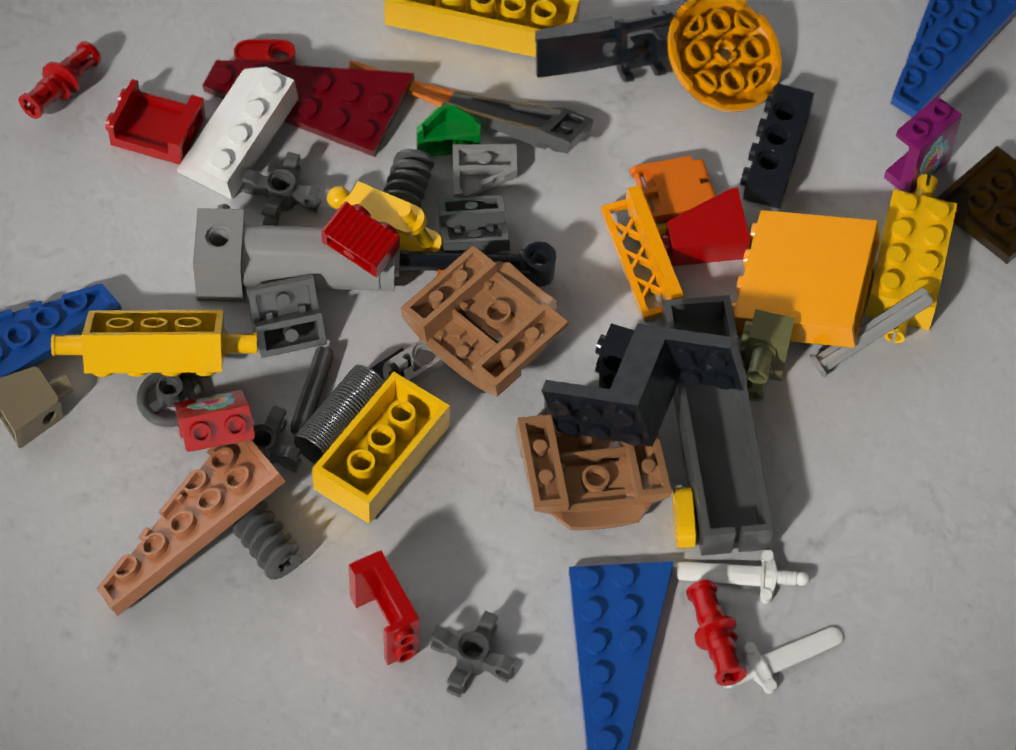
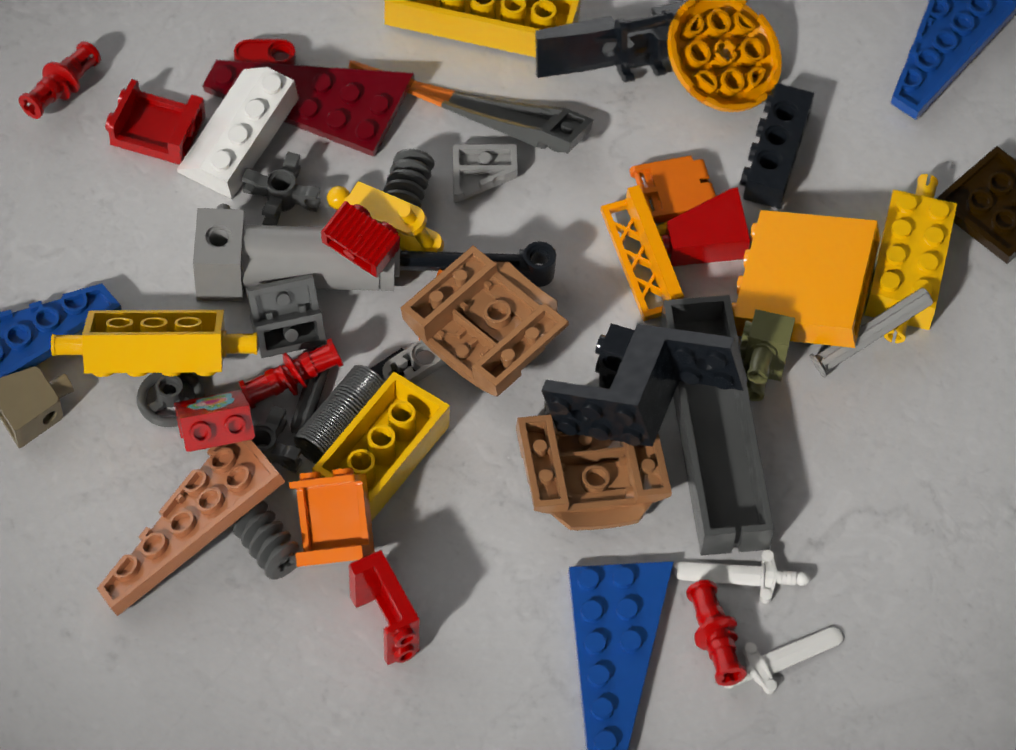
green slope [416,104,481,157] -> none
dark grey pin [431,610,515,698] -> none
dark grey brick [438,195,510,253] -> none
yellow beam [672,487,696,549] -> none
magenta panel [884,97,962,193] -> none
none -> red piece [239,338,344,409]
none -> orange panel [289,468,375,567]

